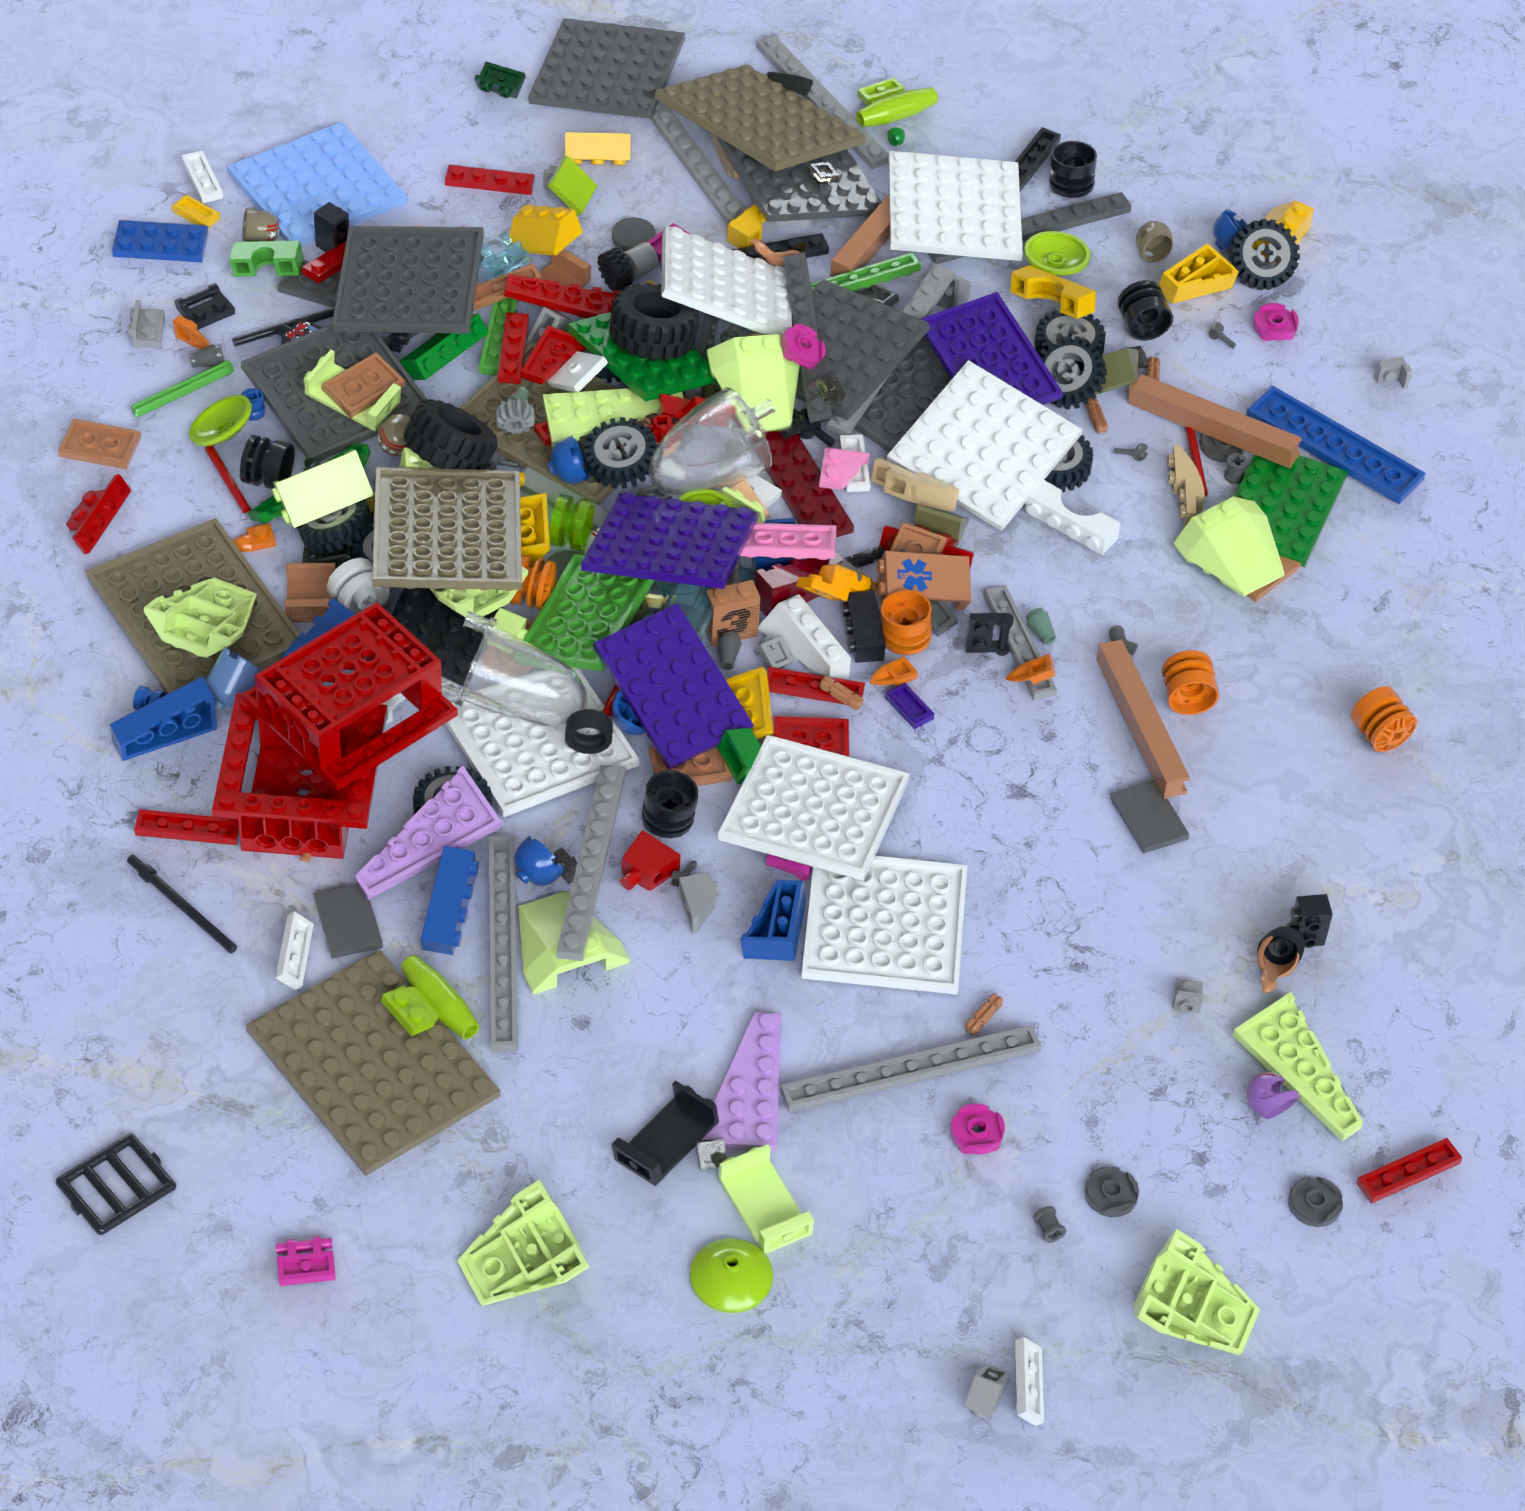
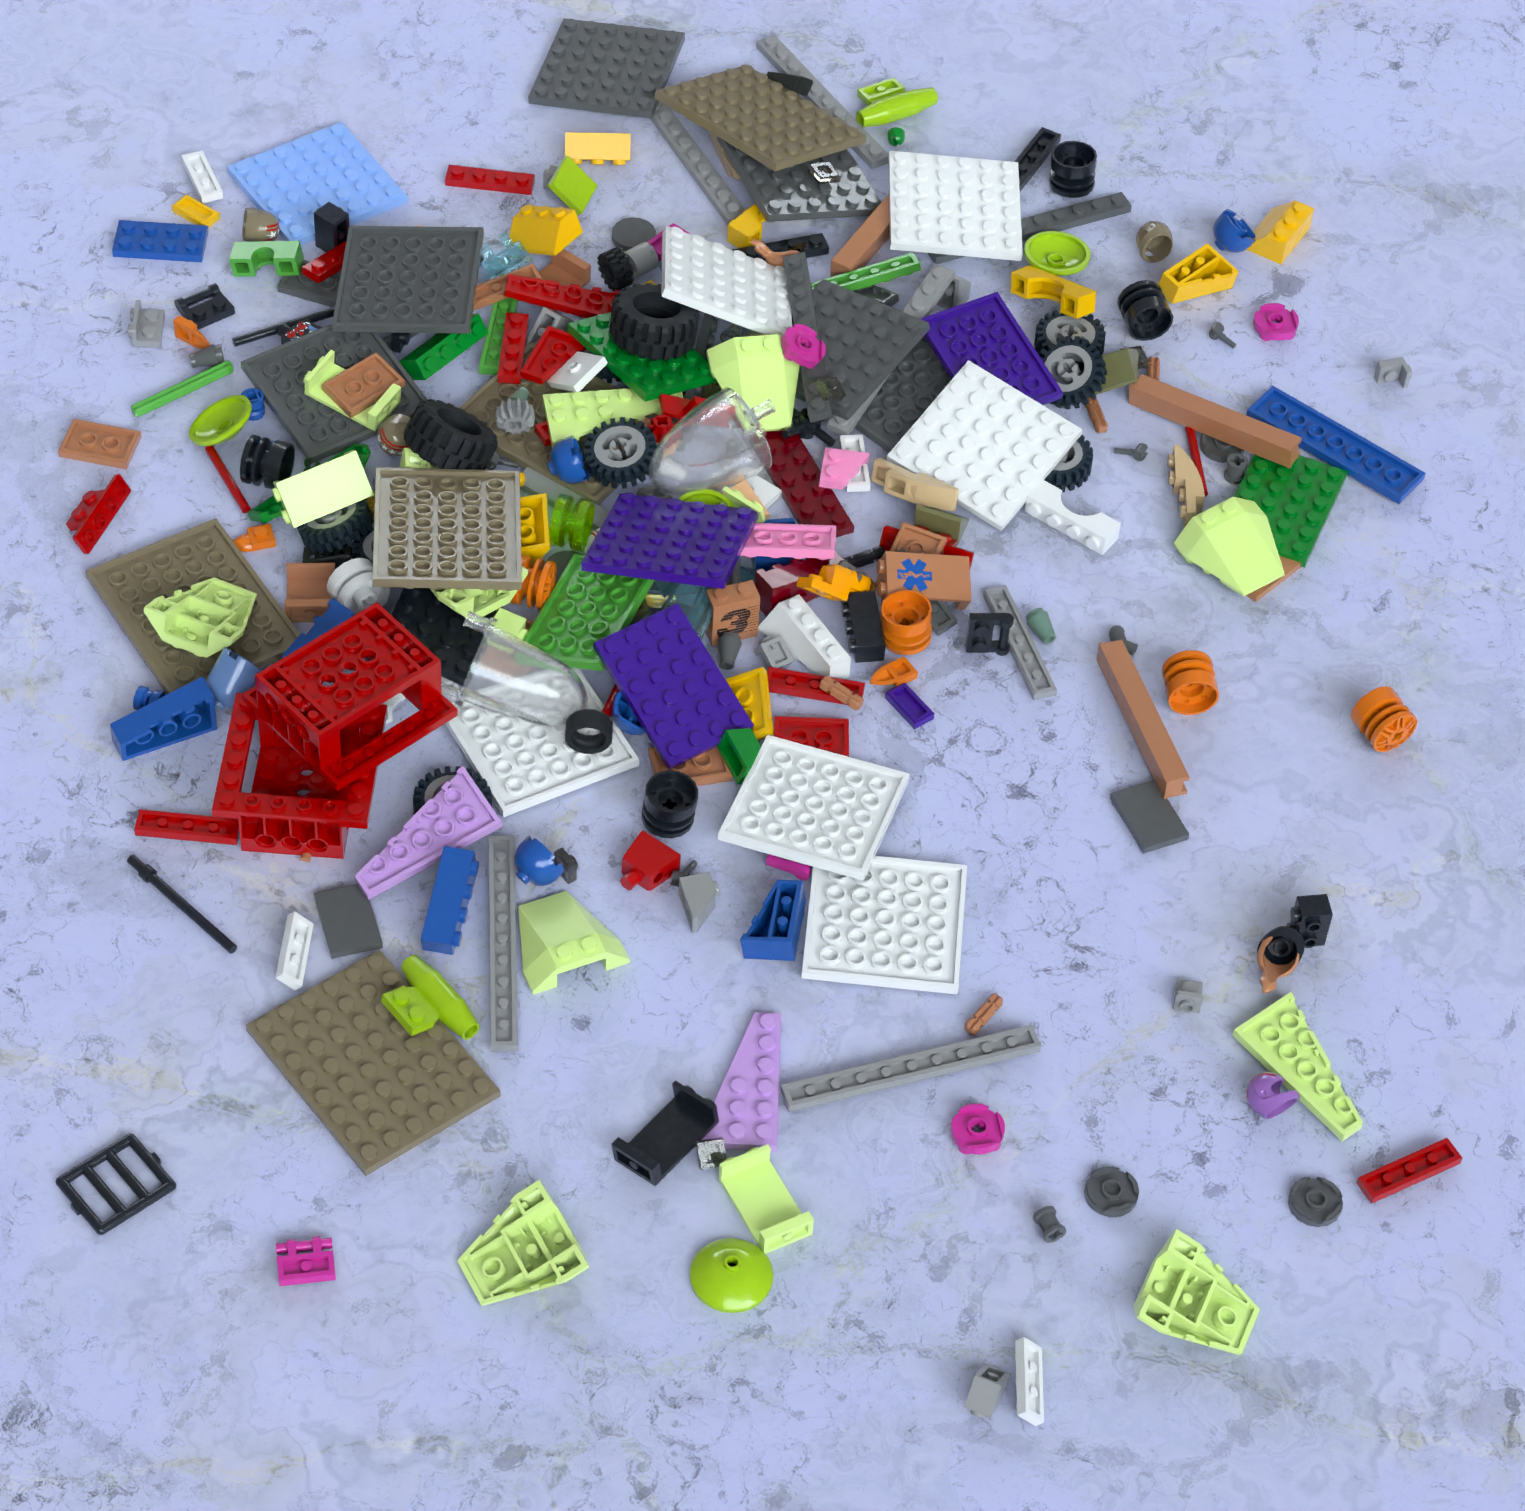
dark green bracket [474,61,526,99] -> none
light grey plate [557,765,626,961] -> none
orange plate [1006,653,1055,684] -> none
wheel [1228,219,1300,290] -> none

